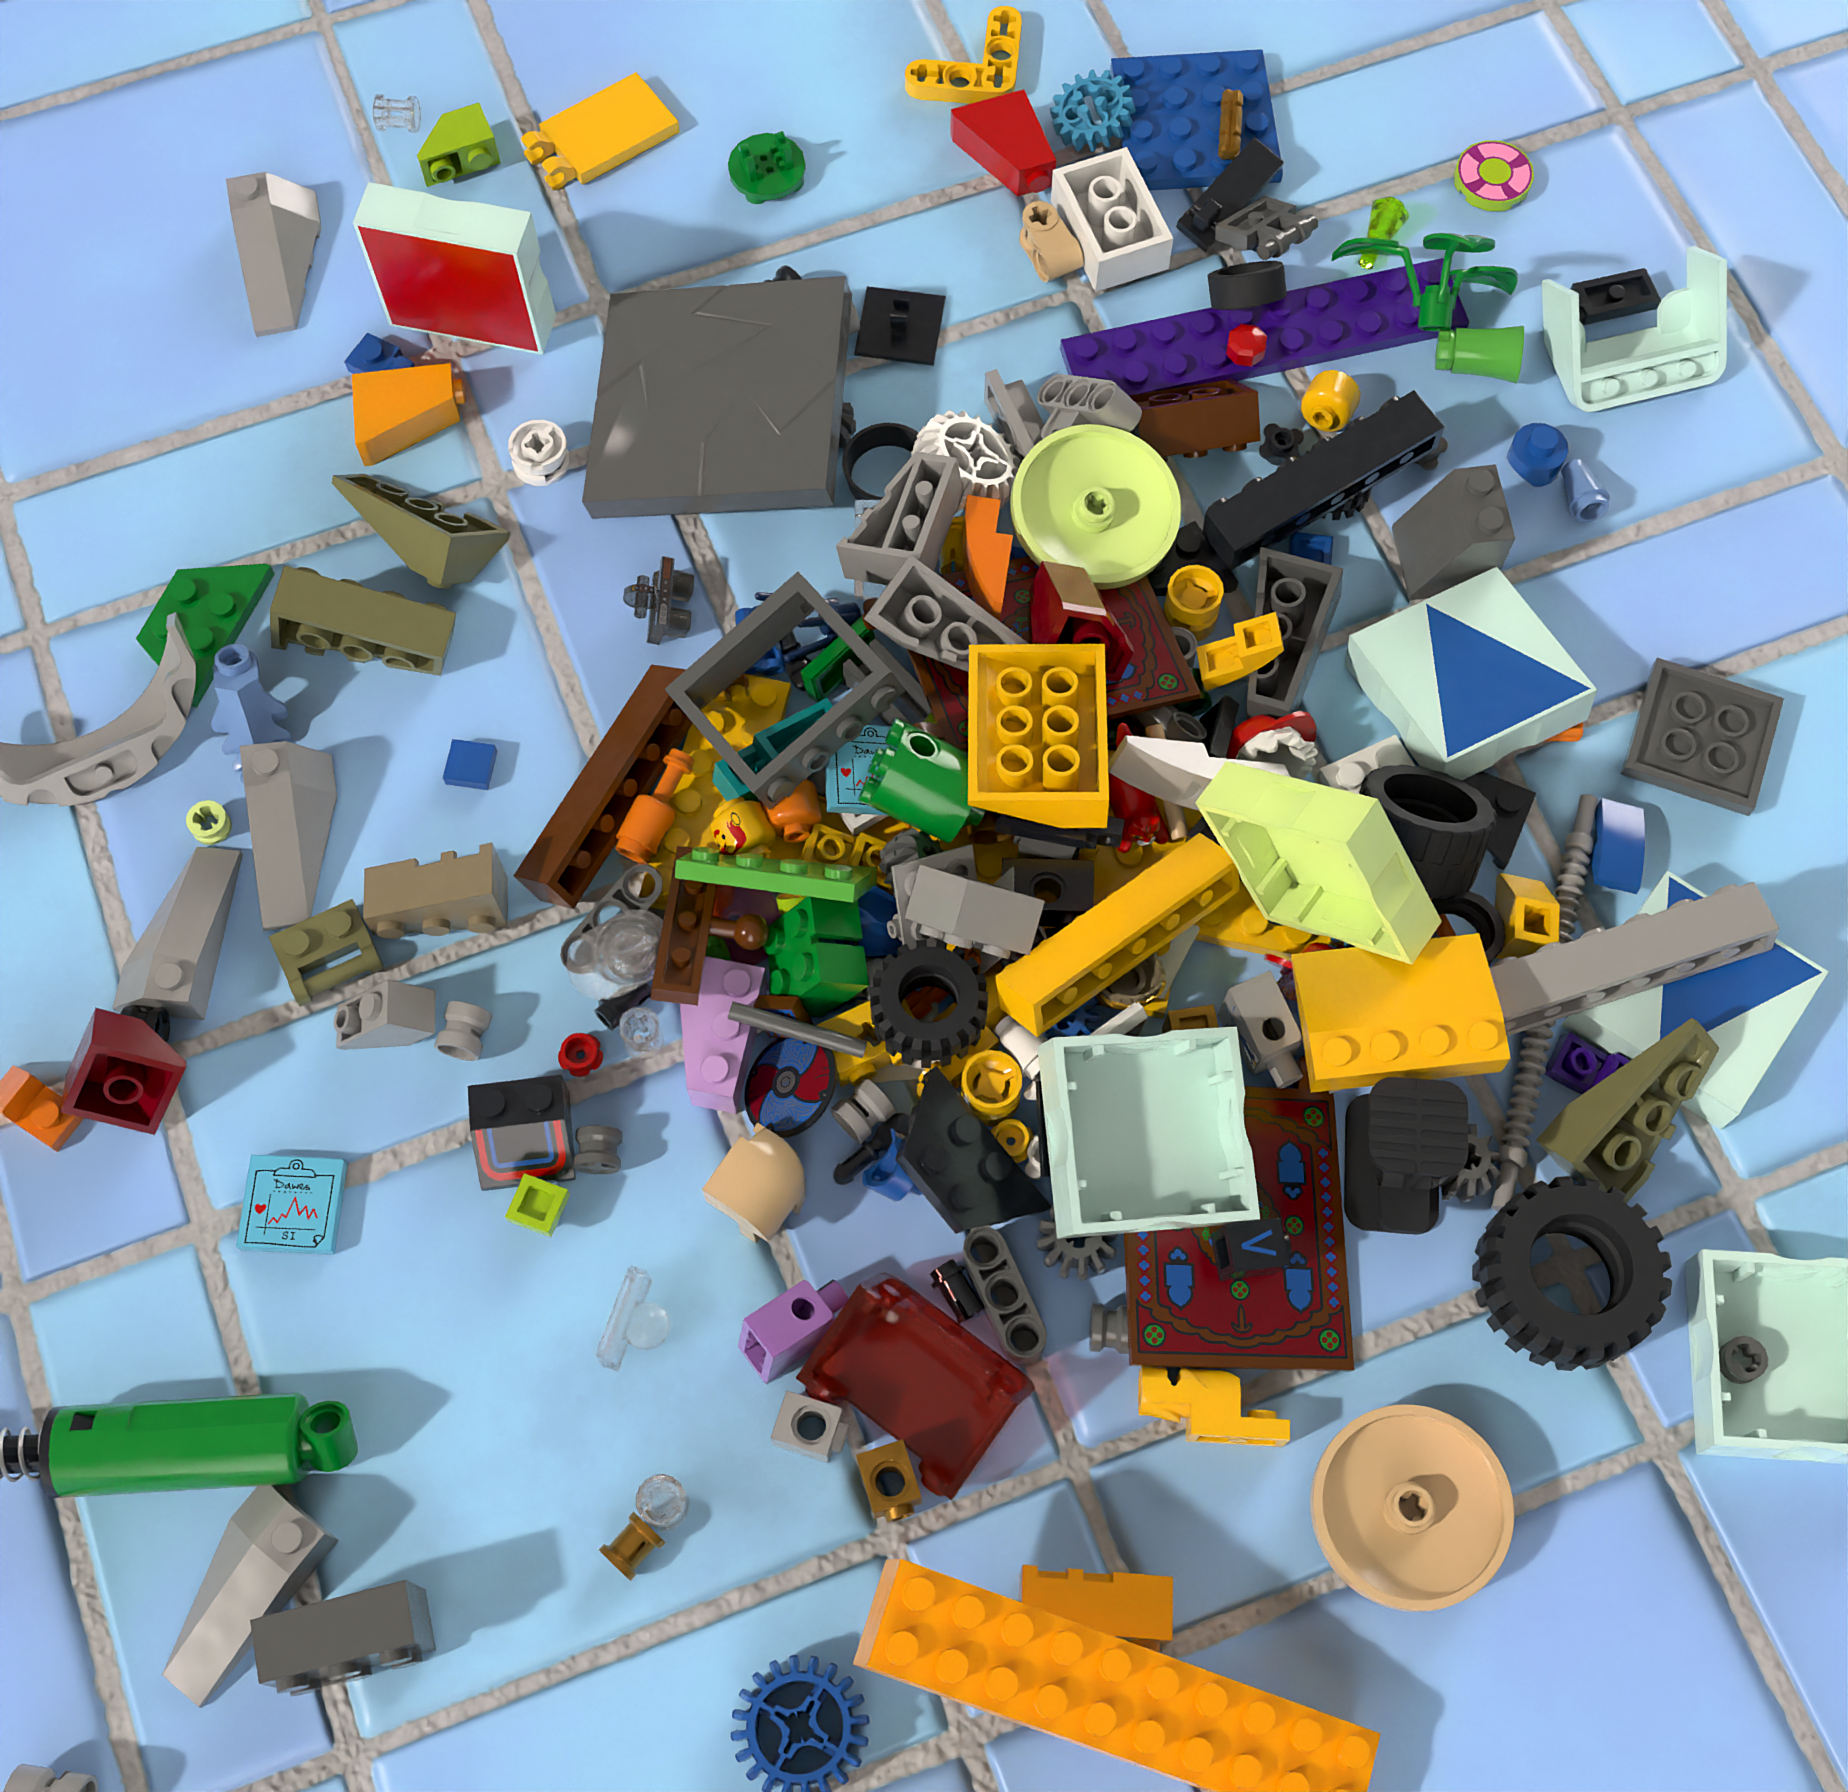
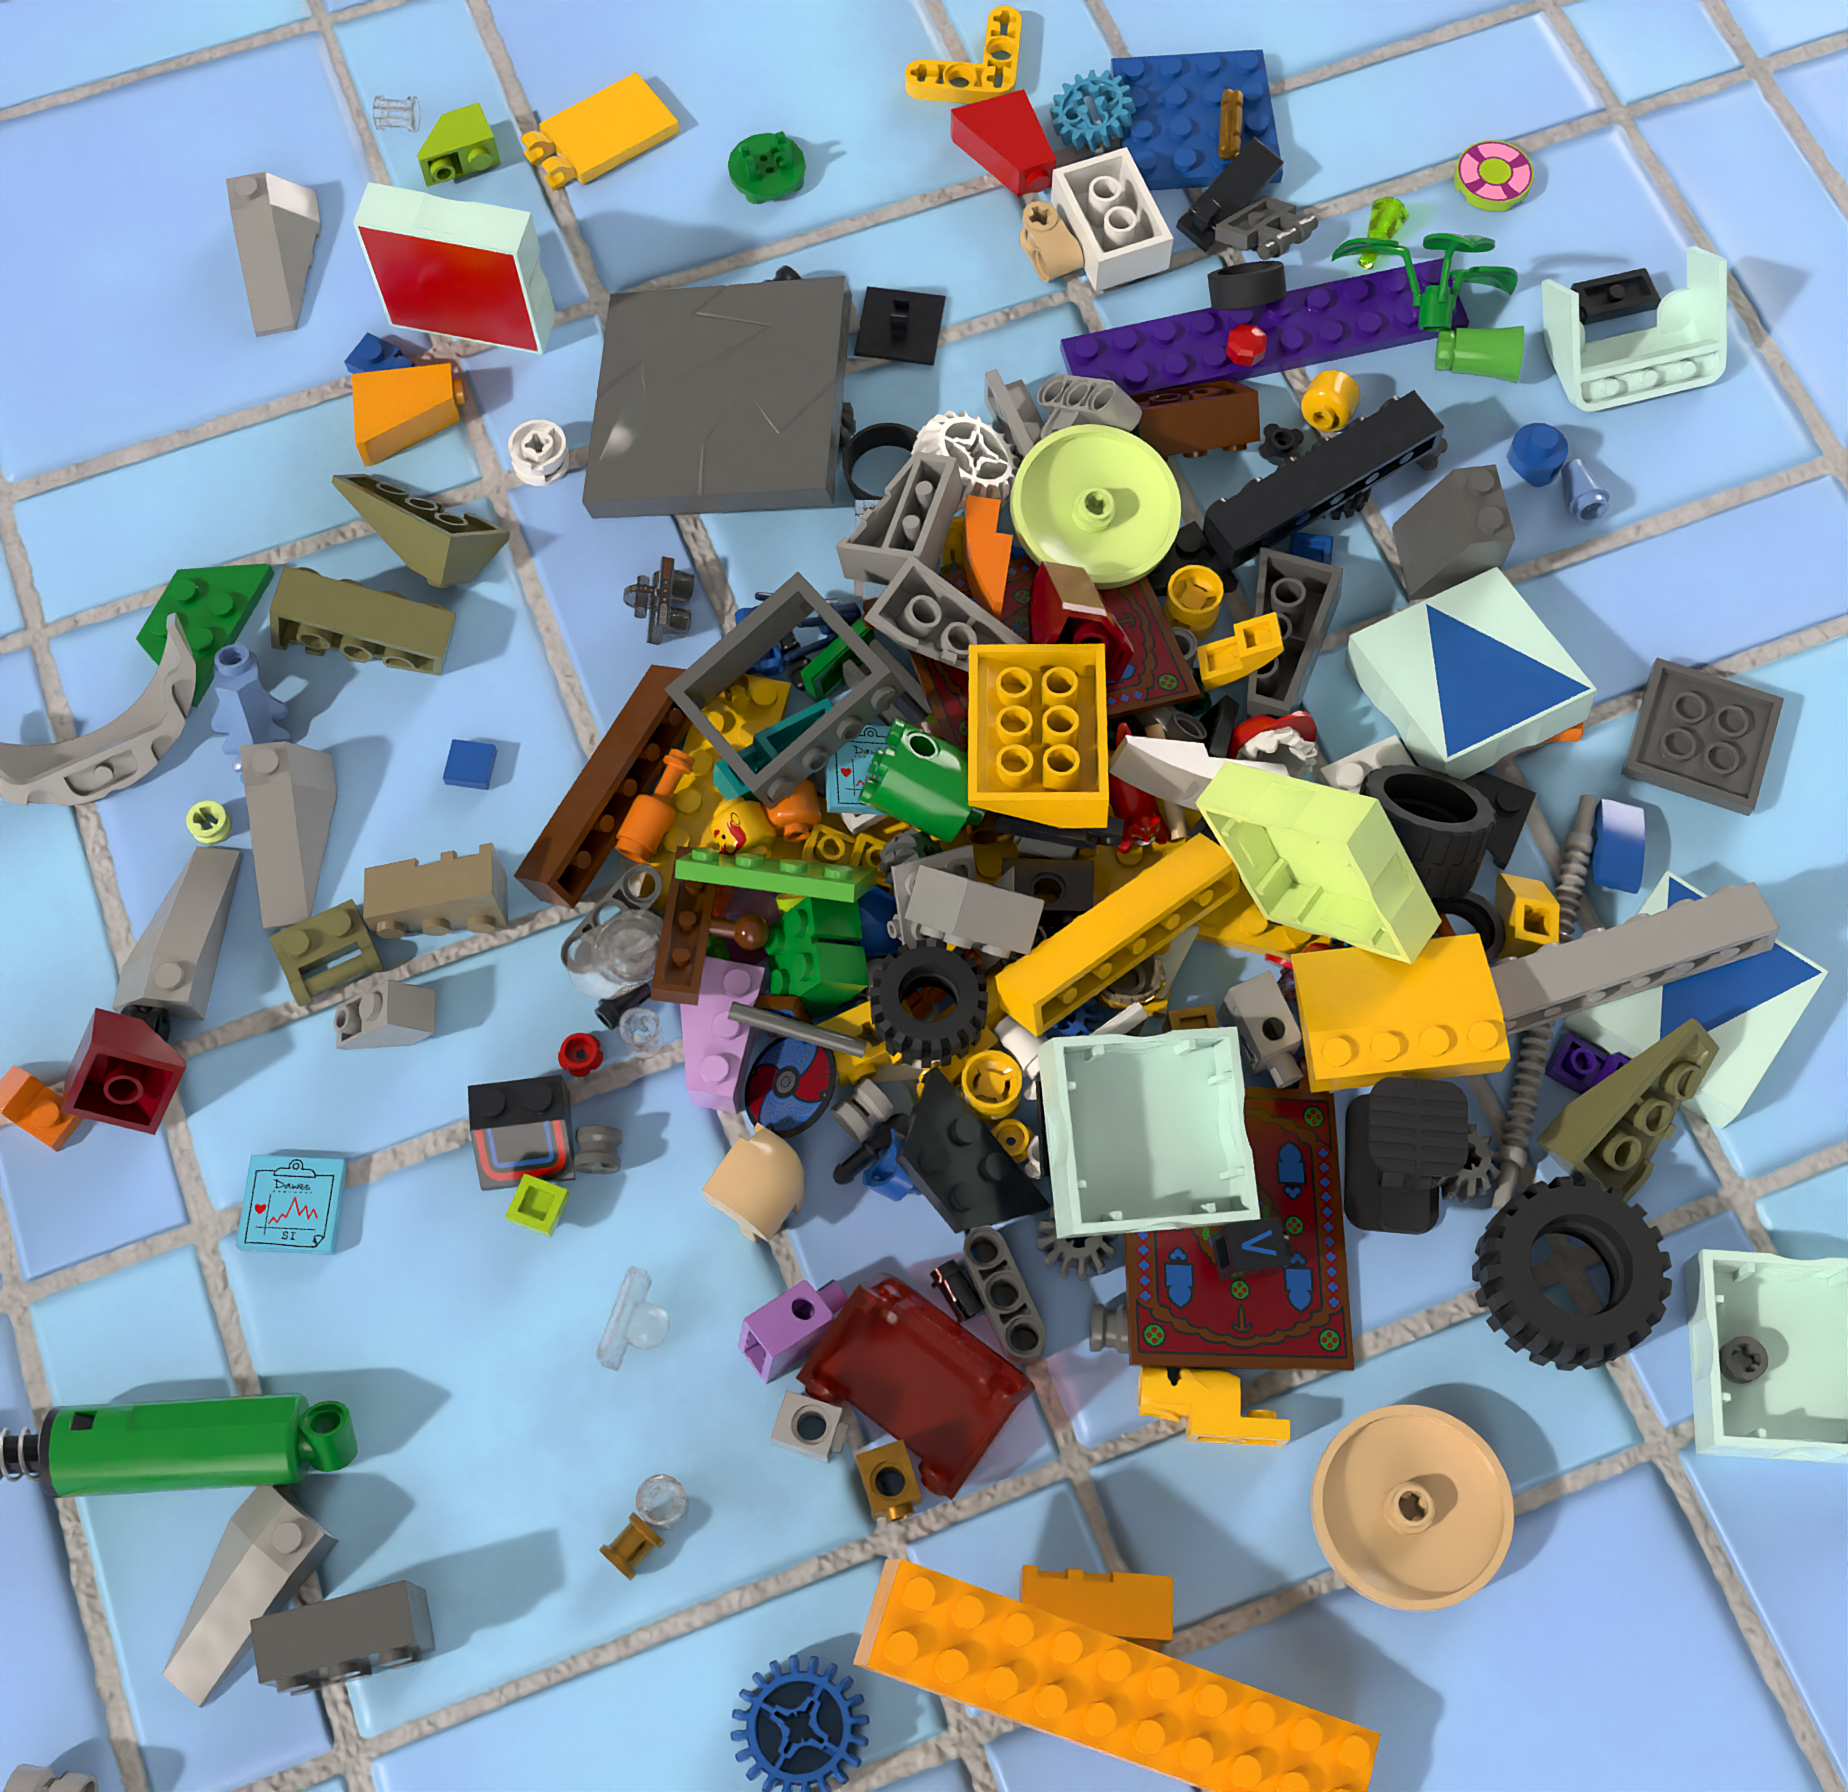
light grey wheel [434,1001,492,1061] -> none

